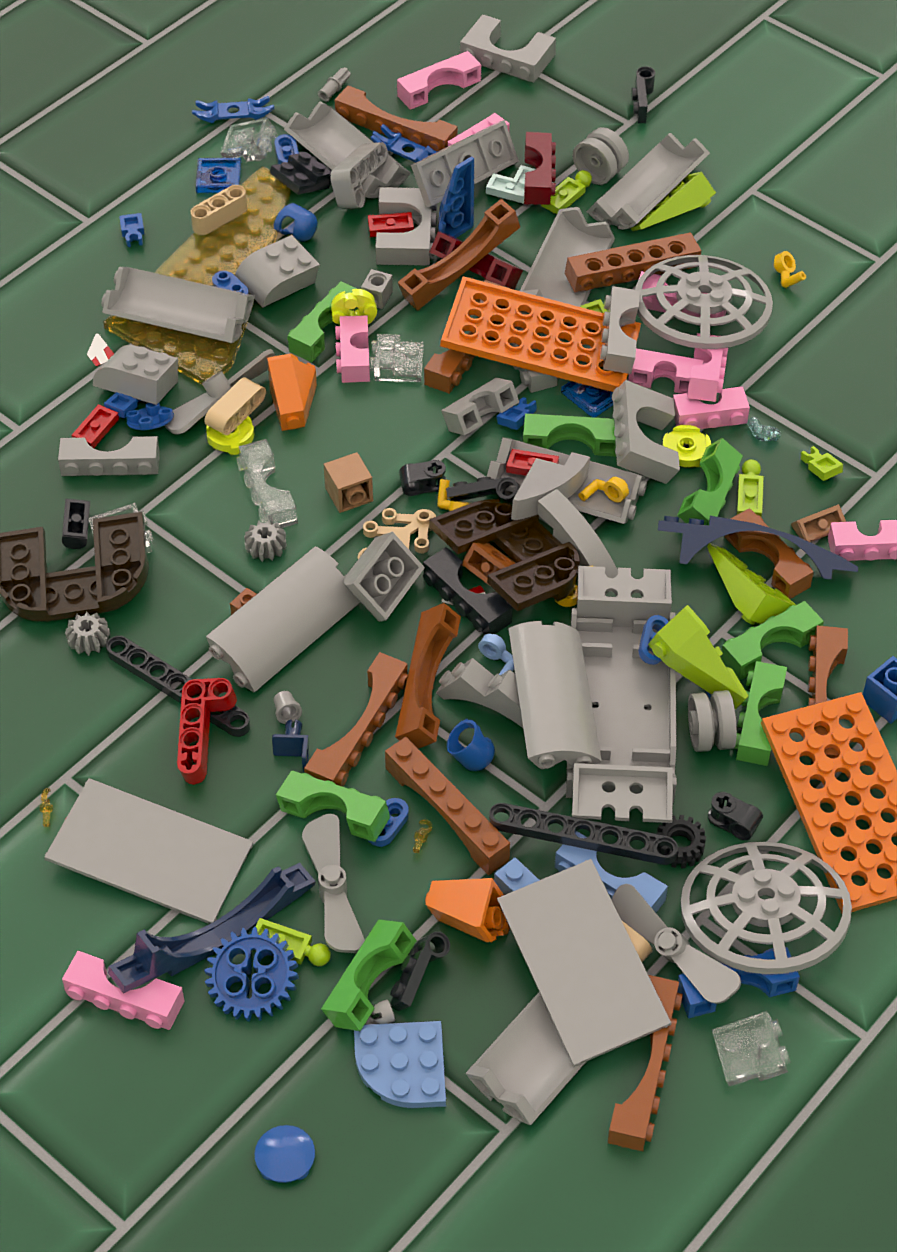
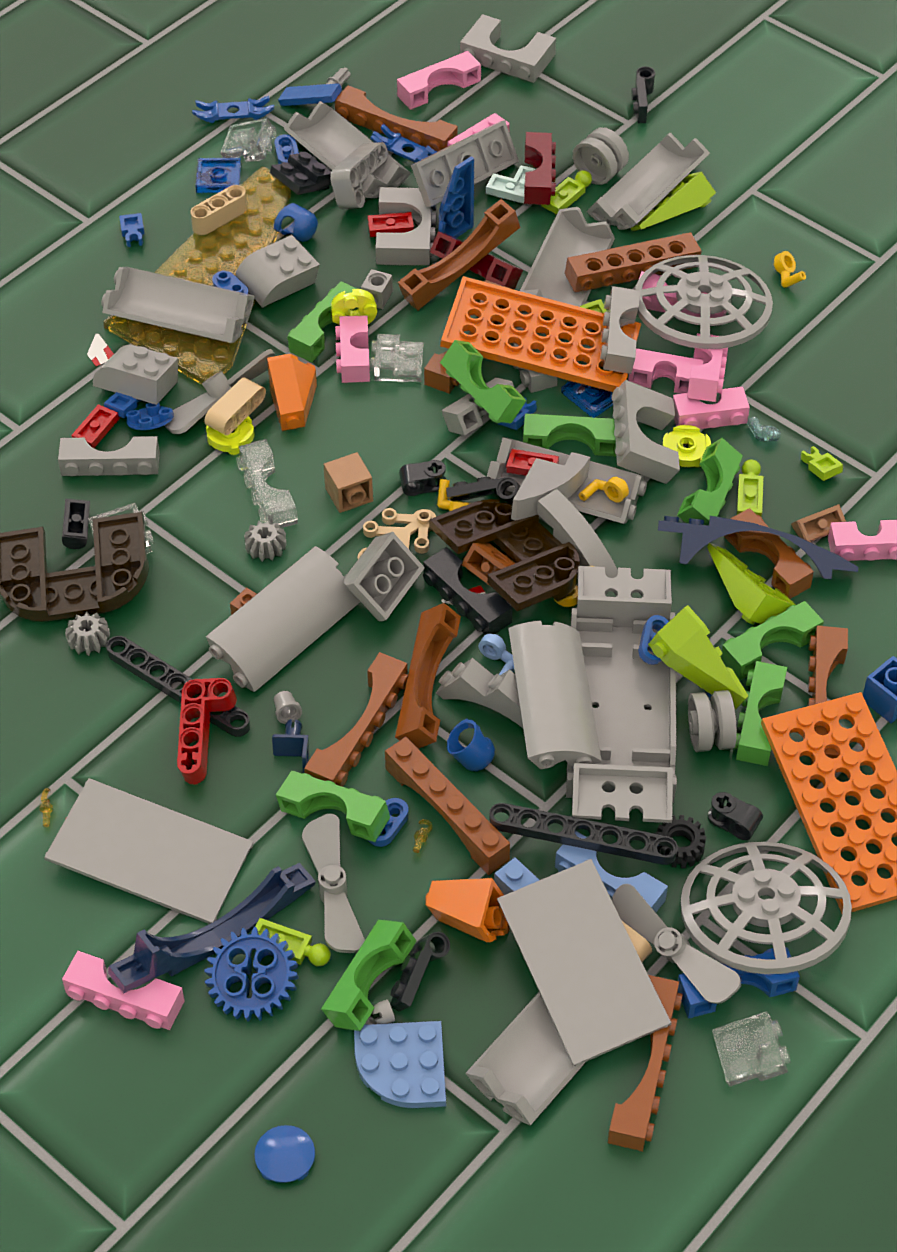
none -> tile [278,83,342,106]
none -> bright green arch [440,340,527,423]

